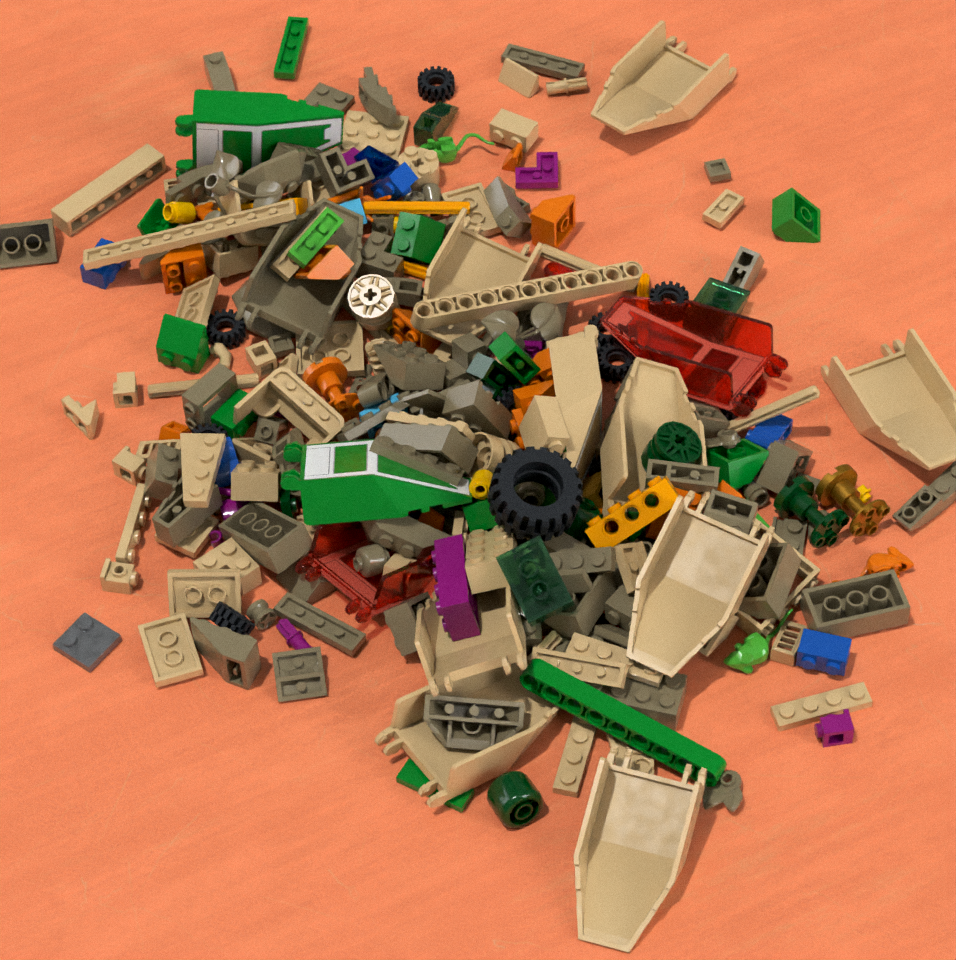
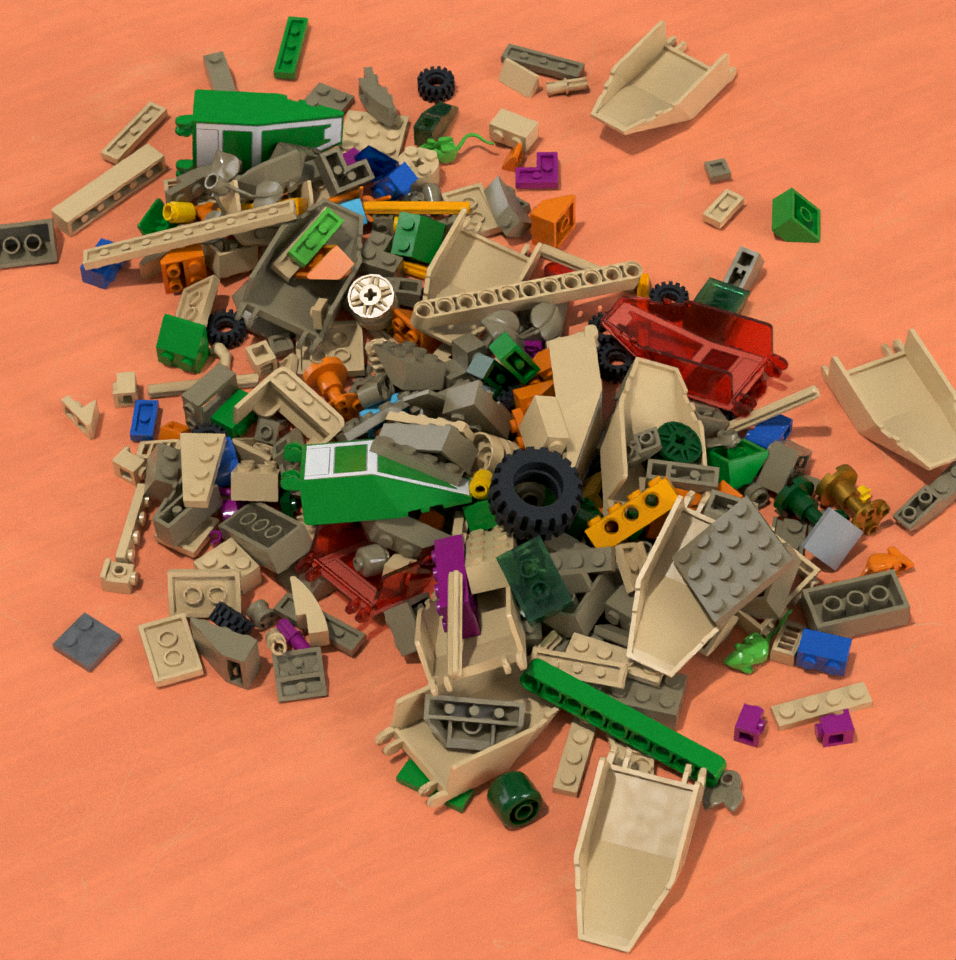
none -> tan plate [101,102,168,165]
none -> blue plate [130,400,159,441]
none -> tan pin [265,628,287,655]
none -> tan slope [290,576,330,647]
none -> tan plate [310,298,328,329]
none -> tan axle [447,570,463,680]
none -> dark tan slope [626,427,662,468]
none -> dark tan plate [671,495,797,626]
none -> magenta brick [734,703,766,748]
none -> light grey slope [801,507,863,571]

